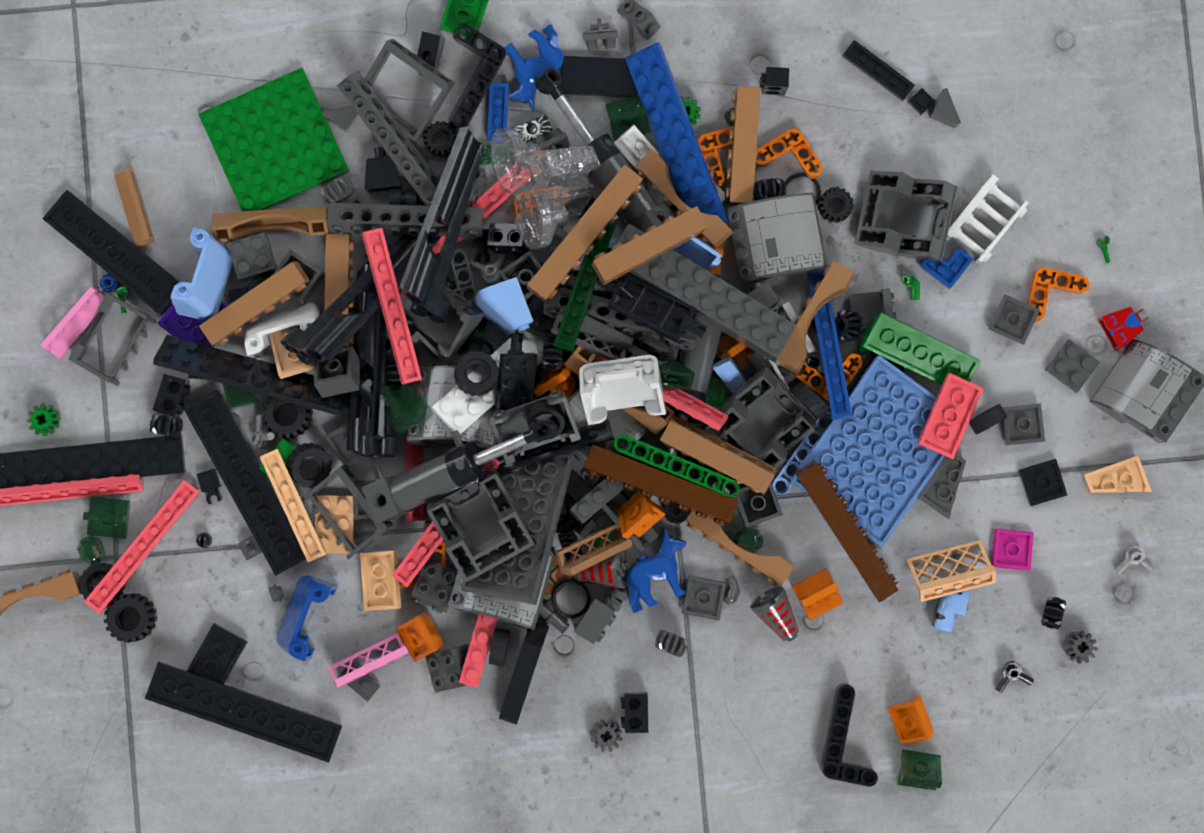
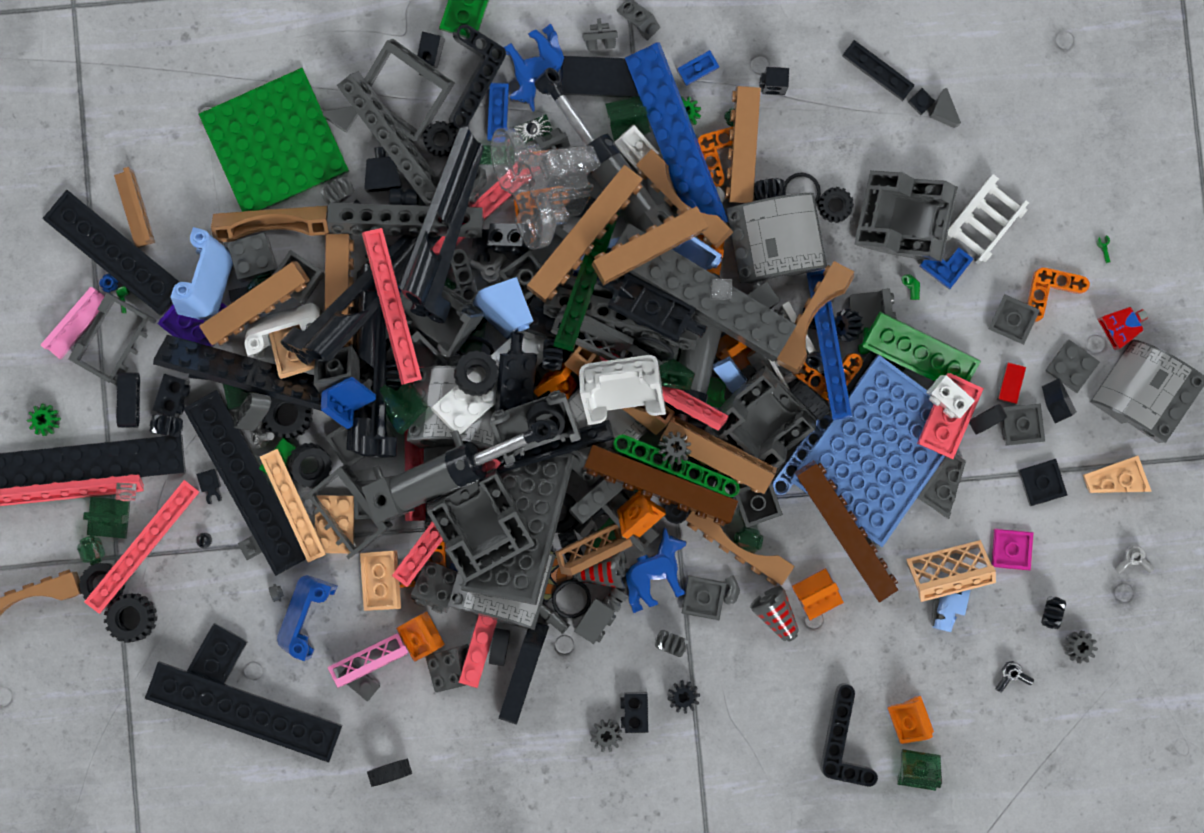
orange beam [756,128,823,179] -> none
none -> black beam [116,372,140,428]
none -> clear plate [116,483,136,501]
none -> dark grey beam [233,392,271,431]
none -> blue bracket [321,377,376,429]
none -> black tyre [367,758,412,787]
none -> dark grey gear [658,432,692,465]
none -> black gear [667,680,700,714]
none -> blue plate [677,50,719,86]
none -> clear plate [711,279,732,300]
none -> white brick [926,375,975,419]
none -> red tile [997,362,1026,404]
none -> black slope [1042,378,1077,423]

